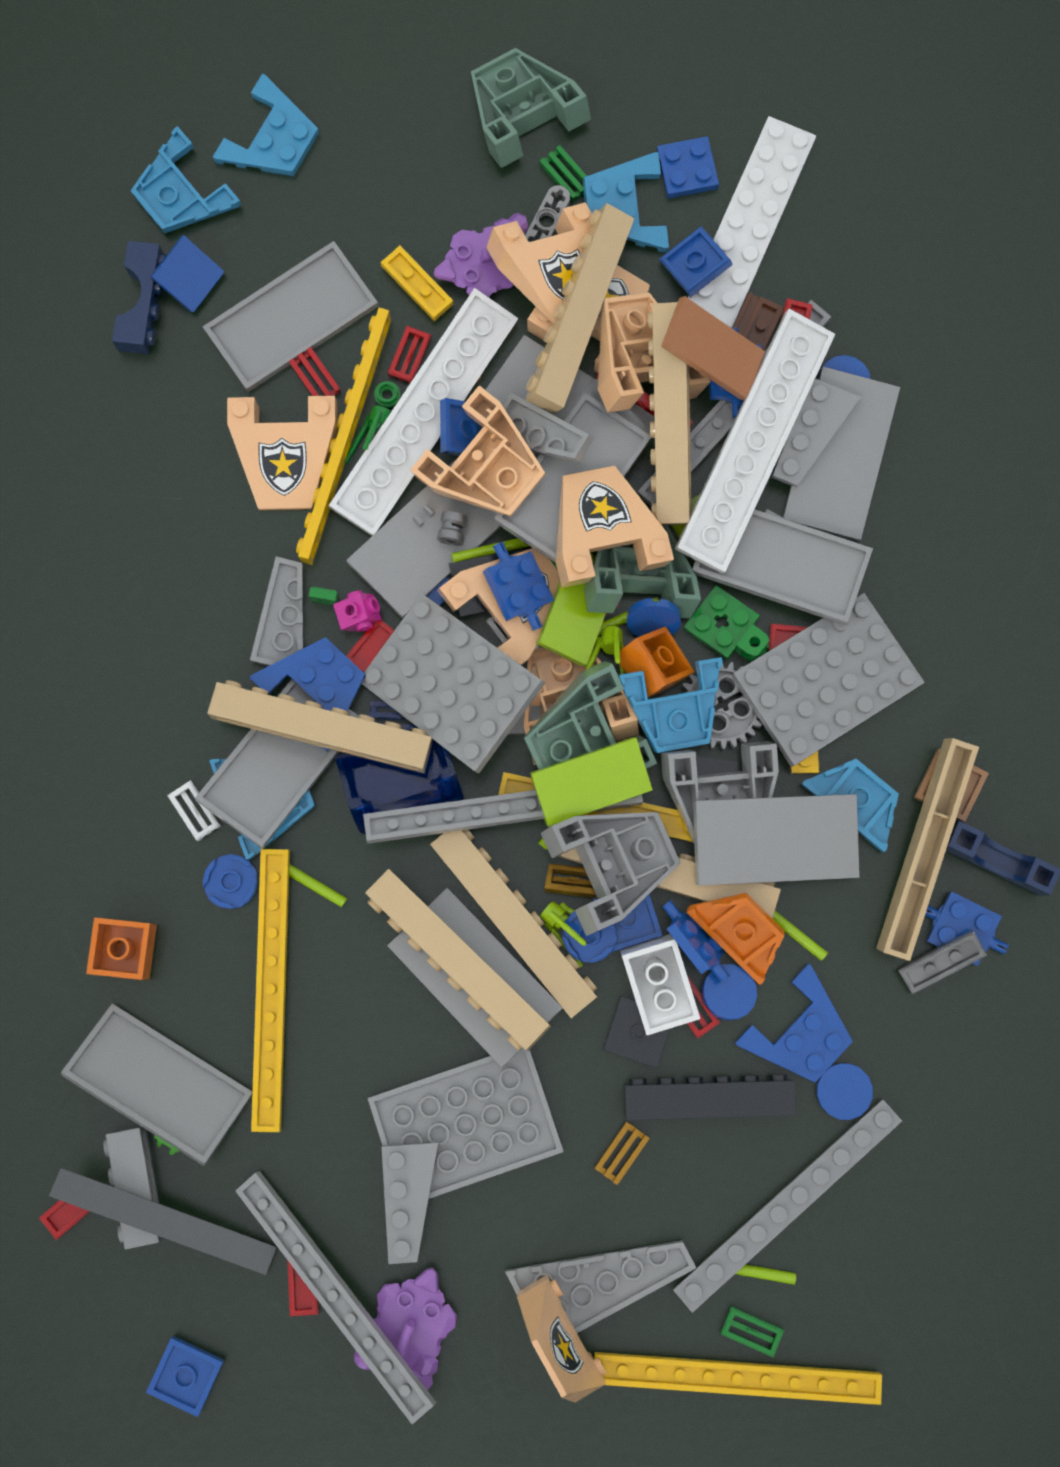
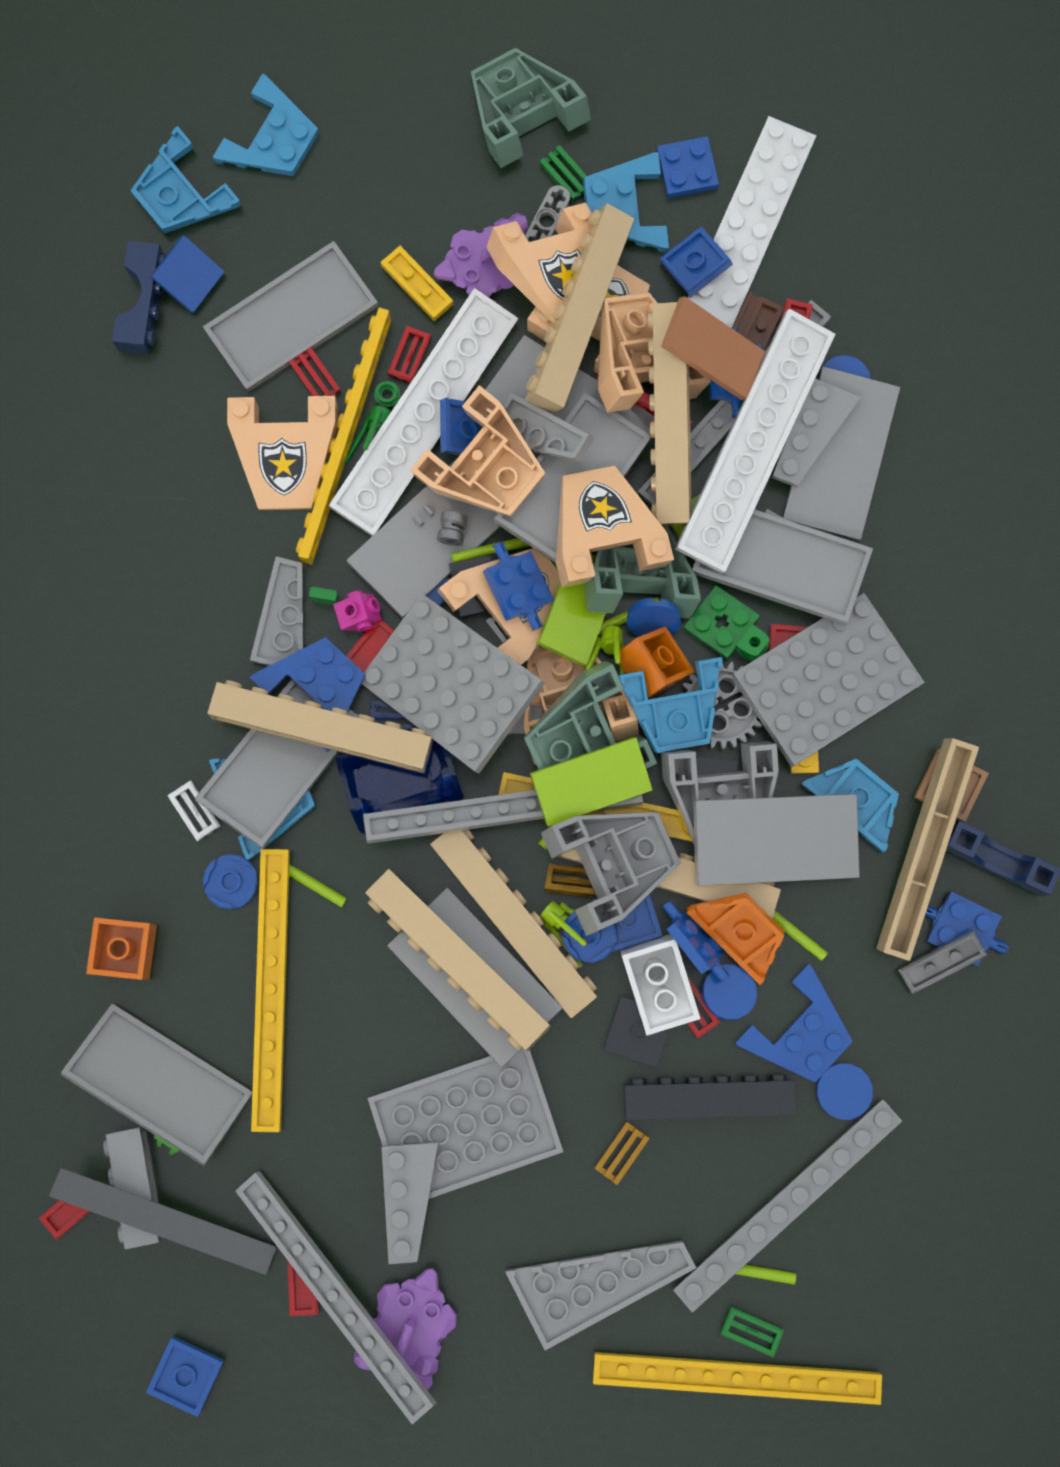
light nougat wedge [517,1275,607,1403] -> none

